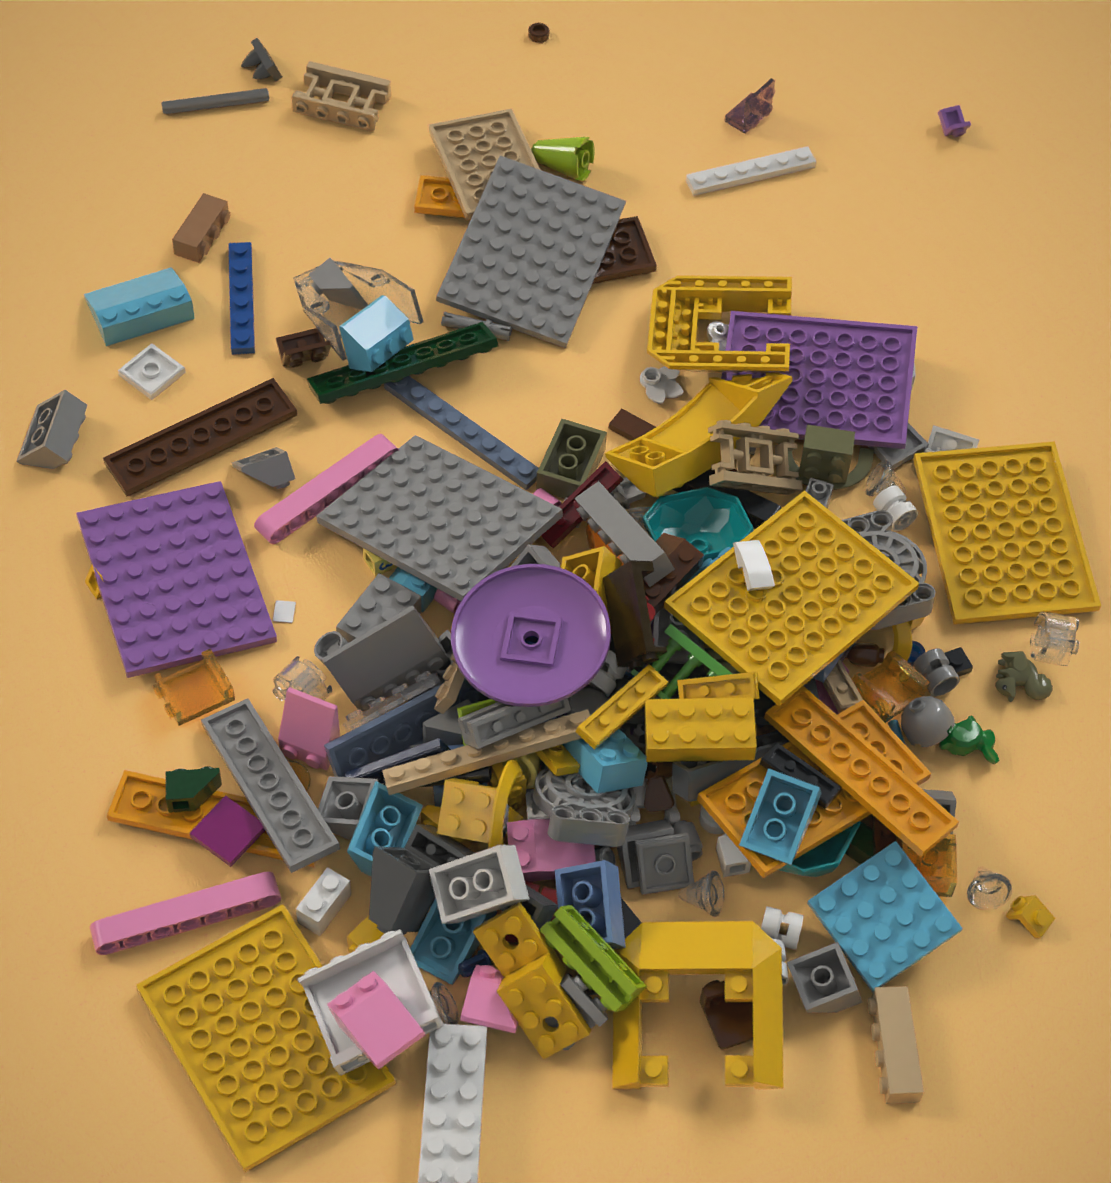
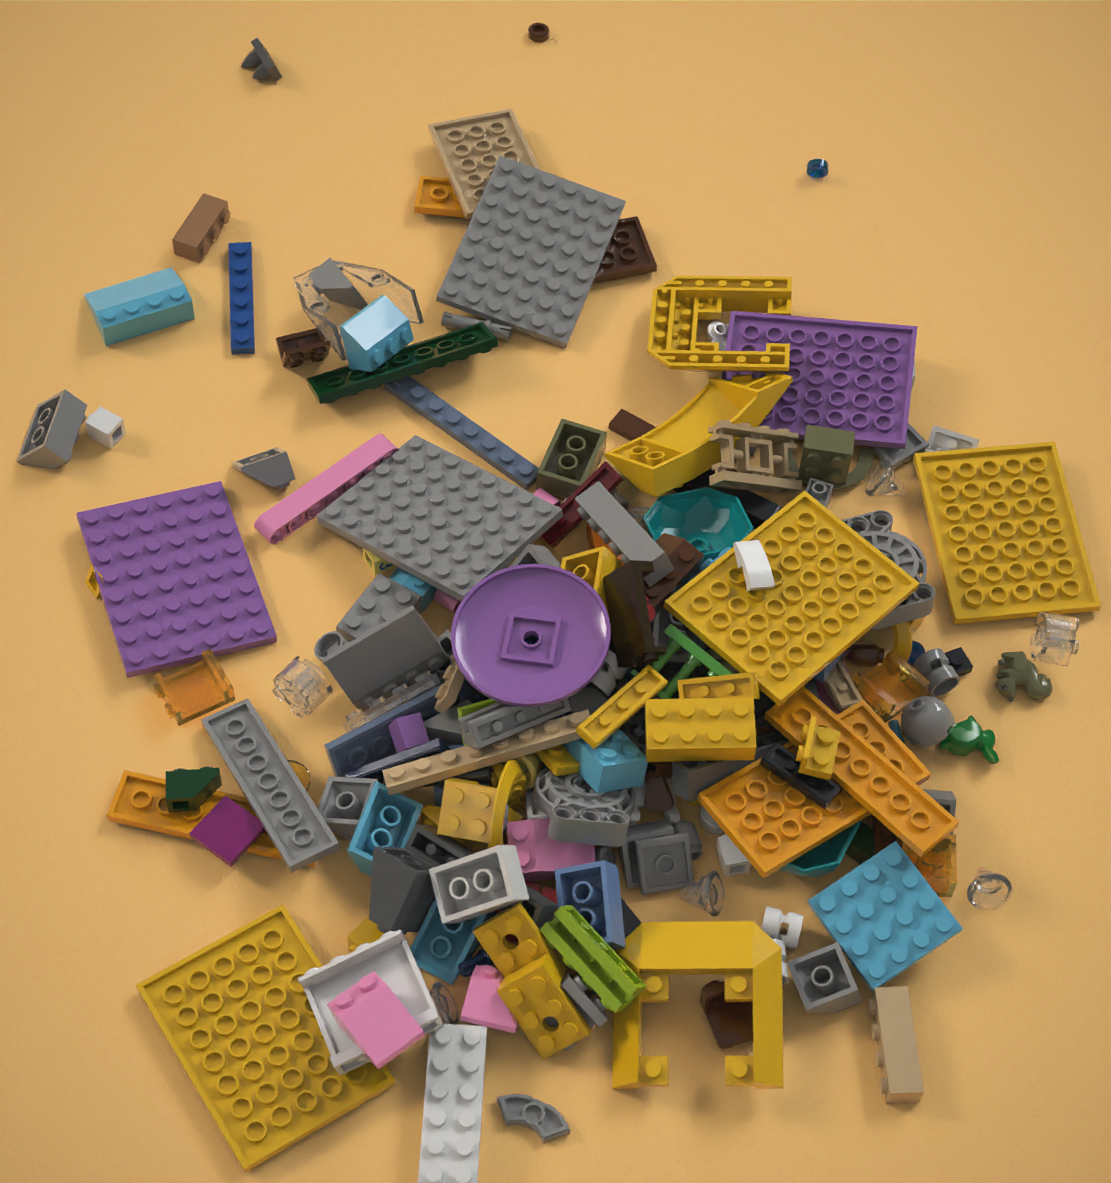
bright pink beam [90,872,281,955] -> none
reddish brown plate [103,378,297,497] -> none
white tile [118,343,186,400] -> none
light grey axle [161,88,269,114] -> none
white sticker [273,600,296,623] -> none
bright pink slope [278,687,340,770] -> none
tan fence [291,61,391,131] -> none
white brick [296,867,351,936] -> none
lime cone [531,136,595,181] -> none
white plate [616,478,646,504] -> none
white plate [640,366,684,404] -> none
white plate [686,146,816,196] -> none
bracket [725,78,775,134] -> none
medium azure slope [739,769,821,865] -> none
white wheel [873,485,919,532] -> none
medium lavender bracket [937,105,971,137] -> none
yellow bracket [1006,895,1055,938] -> none
none -> white brick [85,406,126,449]
none -> medium lavender brick [388,712,430,753]
none -> light grey tile [497,1094,570,1143]
none -> yellow bracket [796,716,841,780]
none -> tile [806,159,829,178]

